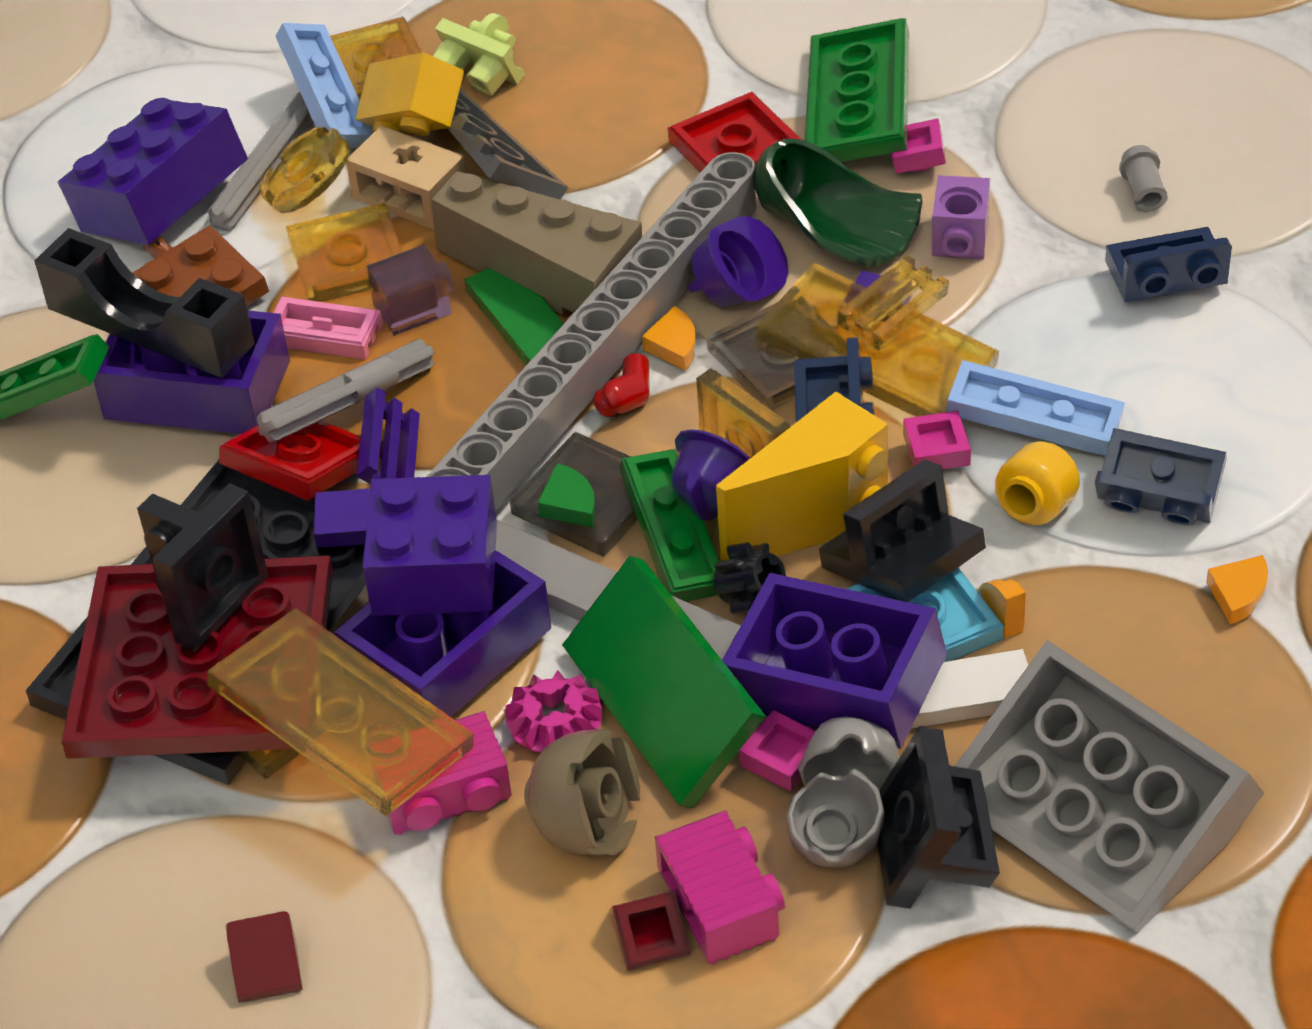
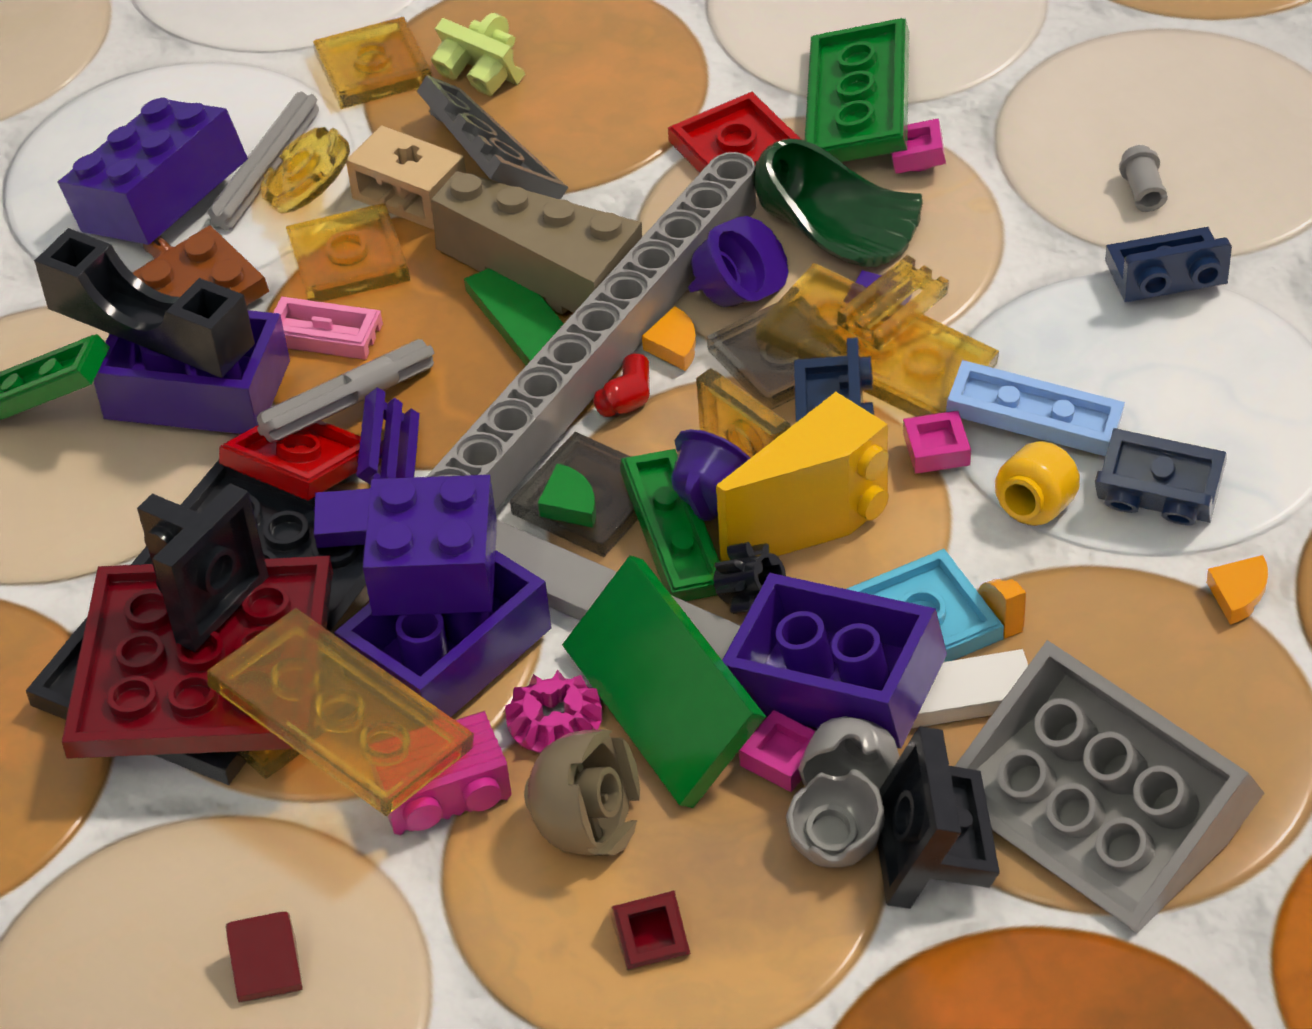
light blue plate [275,23,373,148] -> none
yellow brick [355,52,464,136] -> none
brick [366,245,454,336] -> none
dark pink brick [655,810,785,964] -> none
black bracket [819,459,986,602] -> none
medium lavender brick [932,175,990,259] -> none

